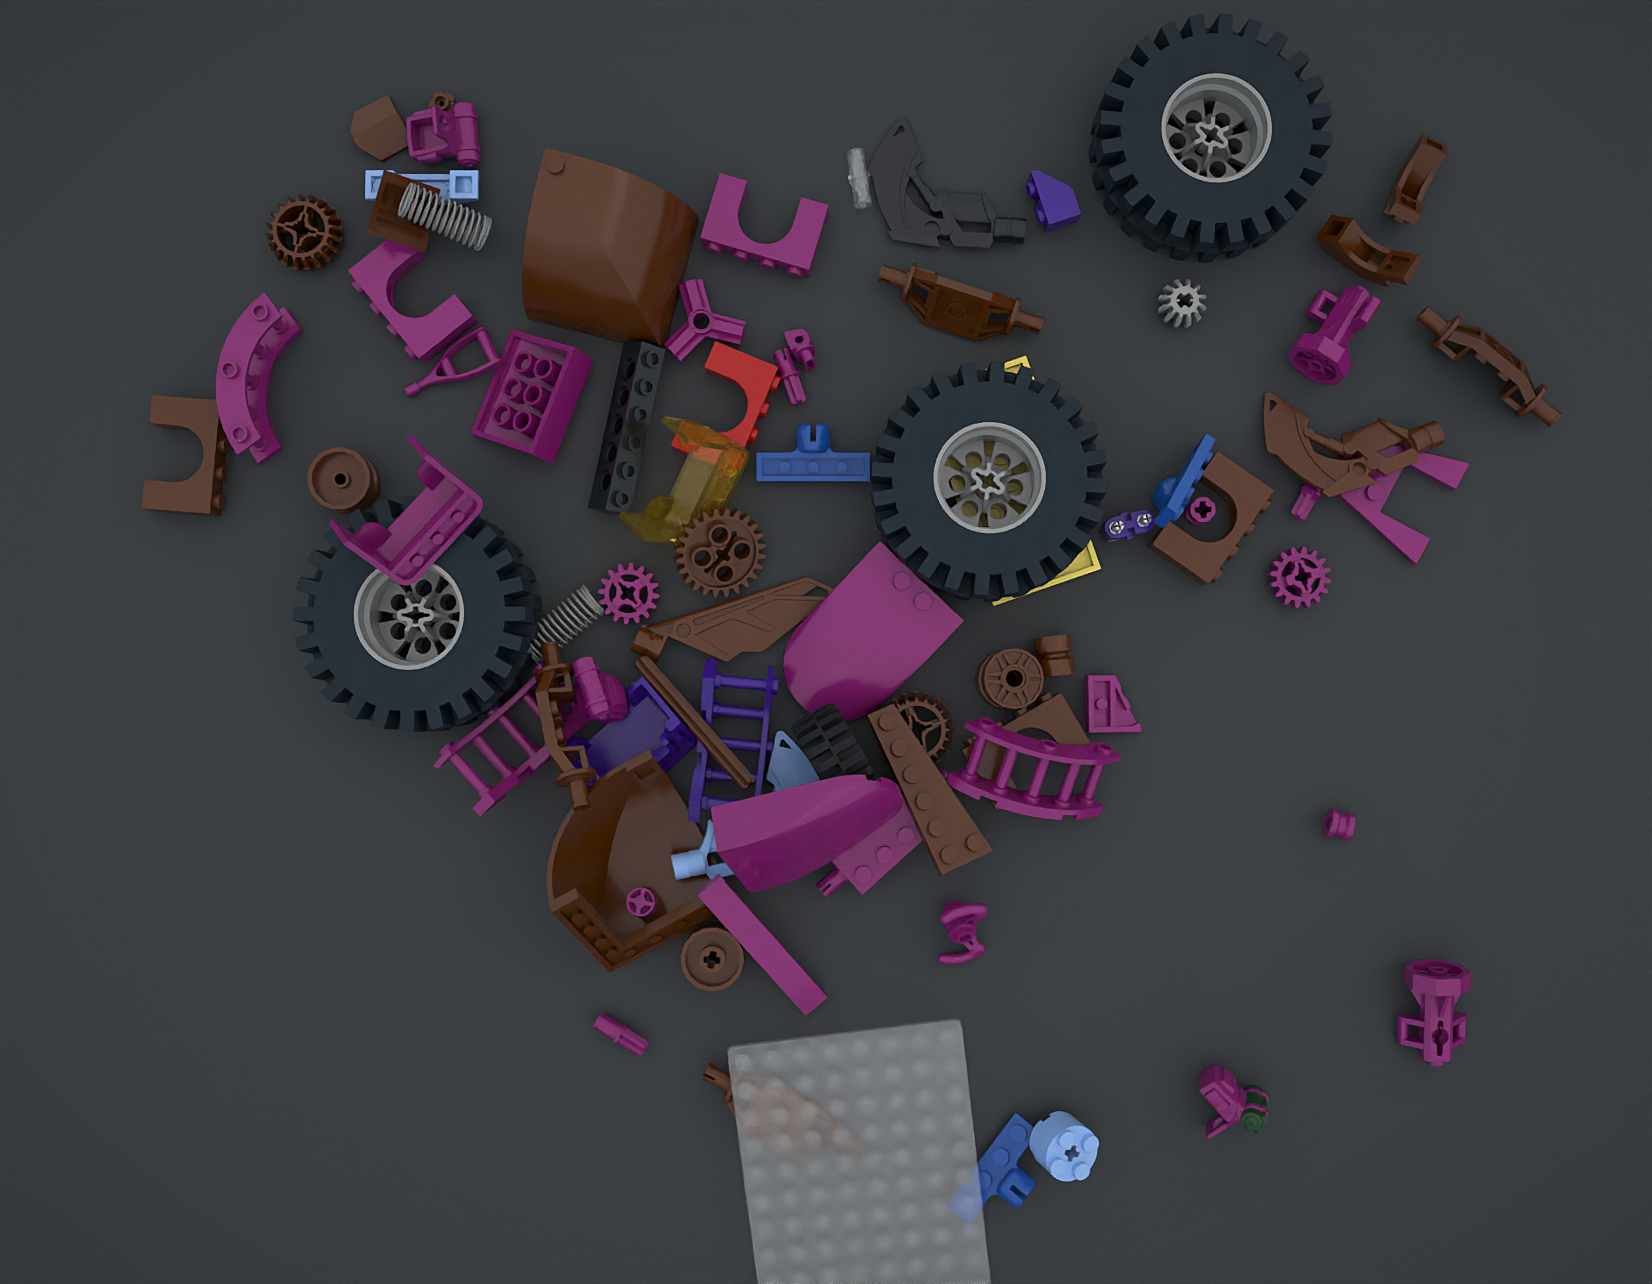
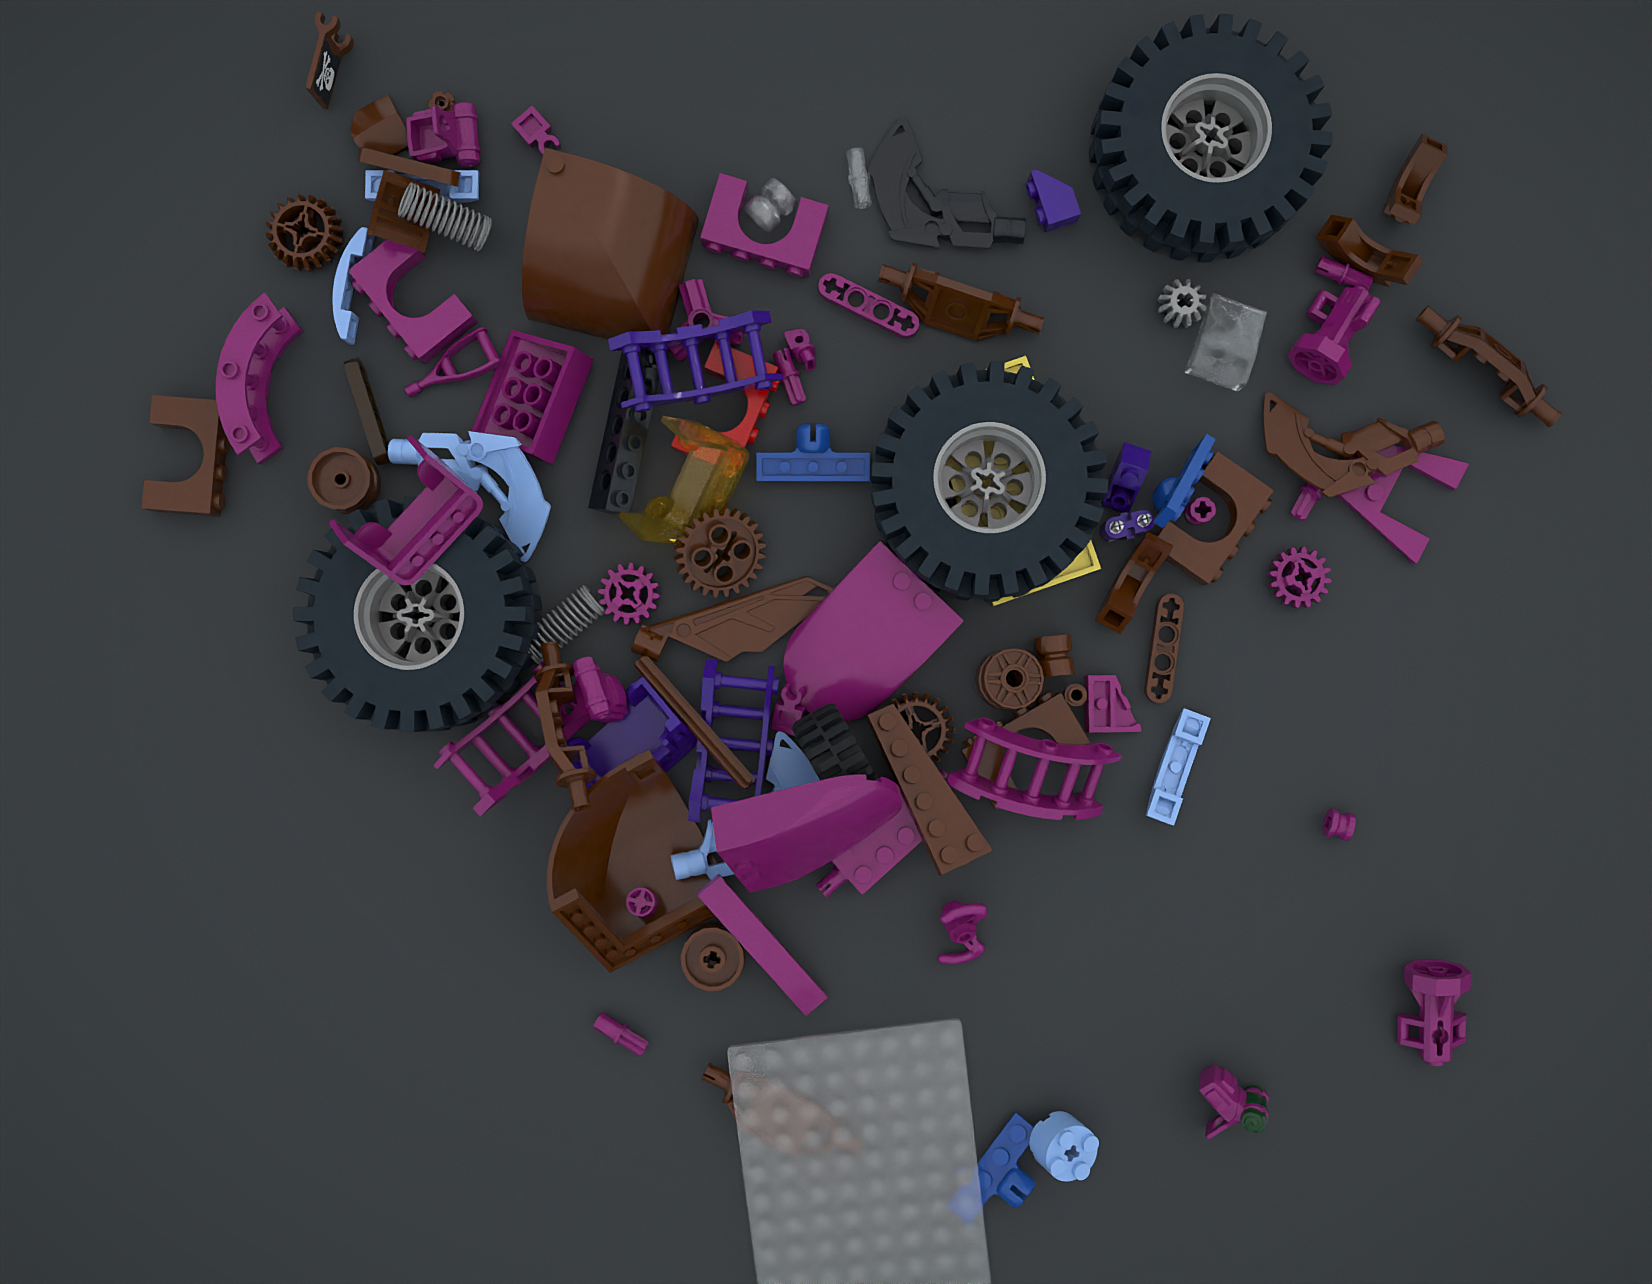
none -> flag [305,12,354,110]
none -> light blue slope [332,227,375,345]
none -> dark brown beam [344,357,390,466]
none -> reddish brown beam [358,147,461,187]
none -> light blue piece [388,431,551,562]
none -> magenta plate [511,106,561,156]
none -> dark purple fence [608,310,783,412]
none -> clear wheel [744,178,797,233]
none -> magenta plate [771,683,806,736]
none -> magenta beam [818,273,919,339]
none -> reddish brown pin [1063,684,1087,707]
none -> reddish brown arch [1095,532,1173,634]
none -> dark purple slope [1102,442,1151,513]
none -> reddish brown beam [1144,594,1184,703]
none -> light blue slope [1146,708,1211,826]
none -> clear slope [1185,293,1266,392]
none -> magenta axle [1314,255,1373,291]

